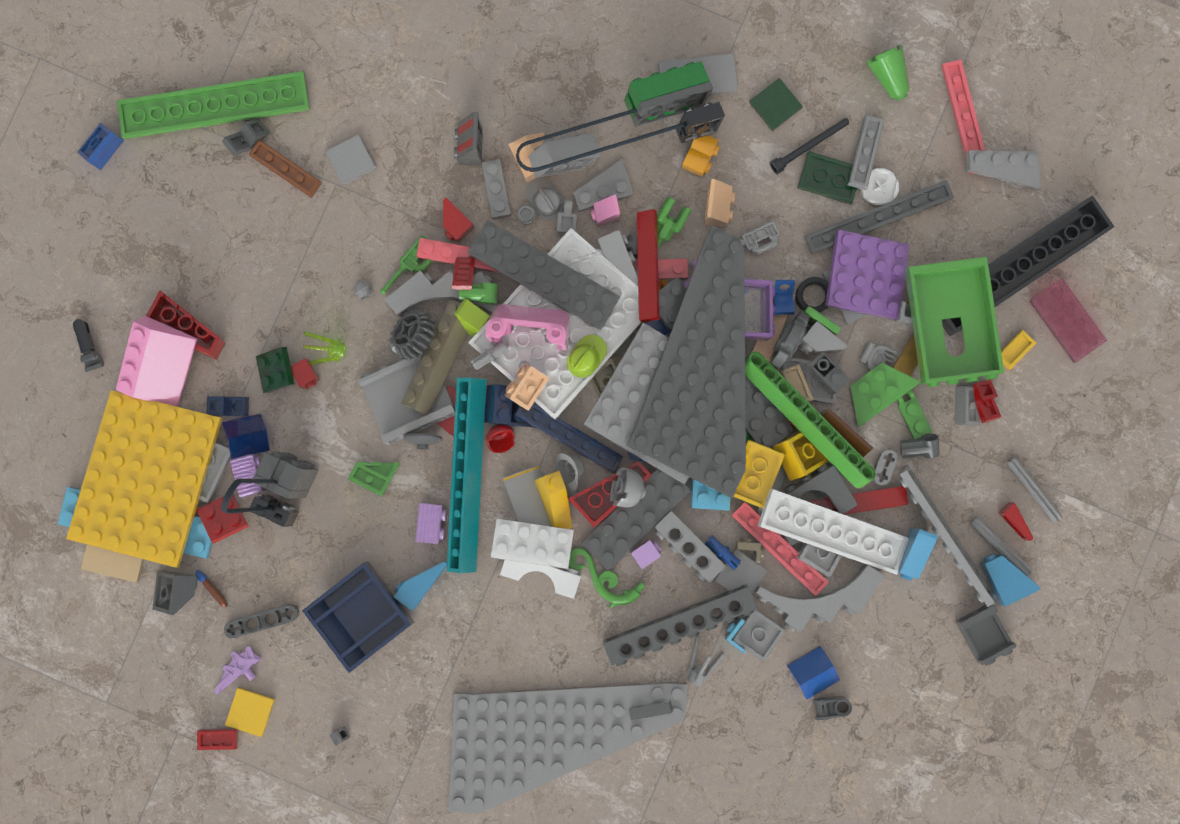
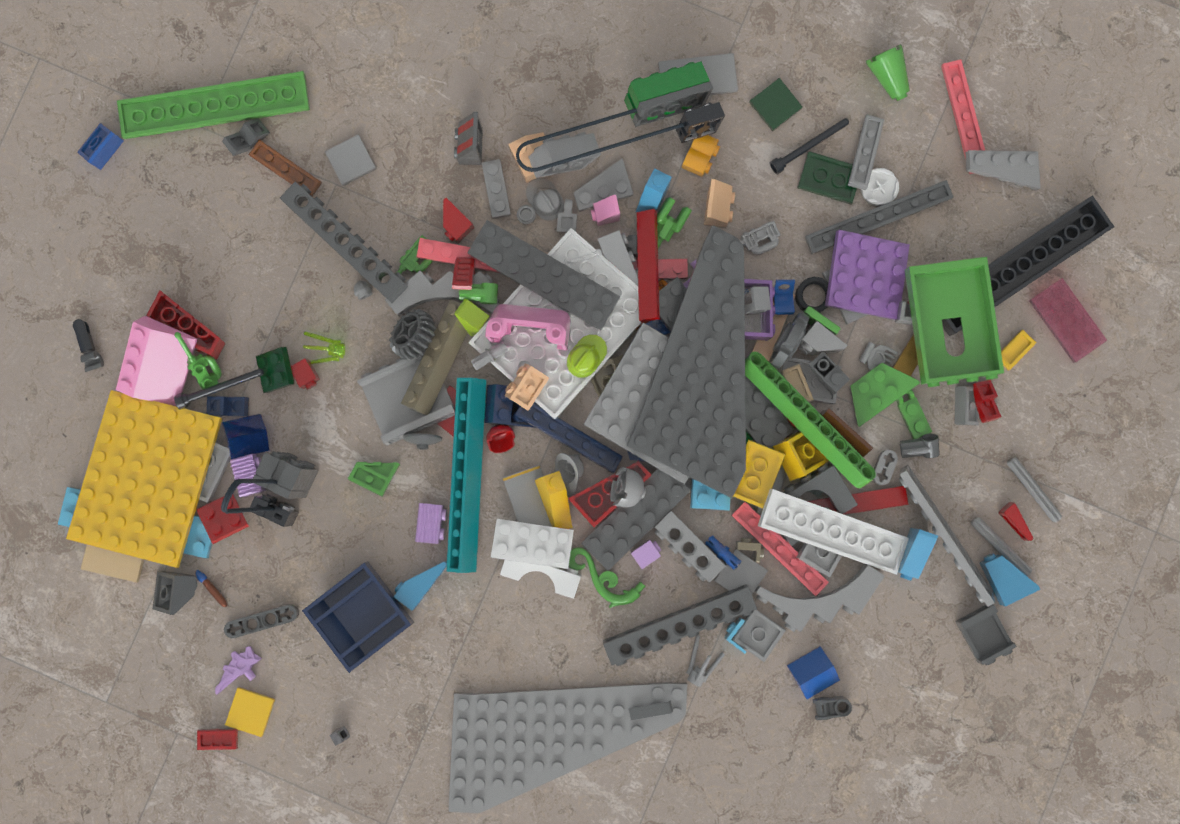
none -> bright green piece [174,332,222,389]
none -> black piece [174,368,264,410]
none -> dark grey brick [280,182,408,303]
none -> dark azure slope [635,168,672,213]
none -> light grey panel [745,287,771,314]

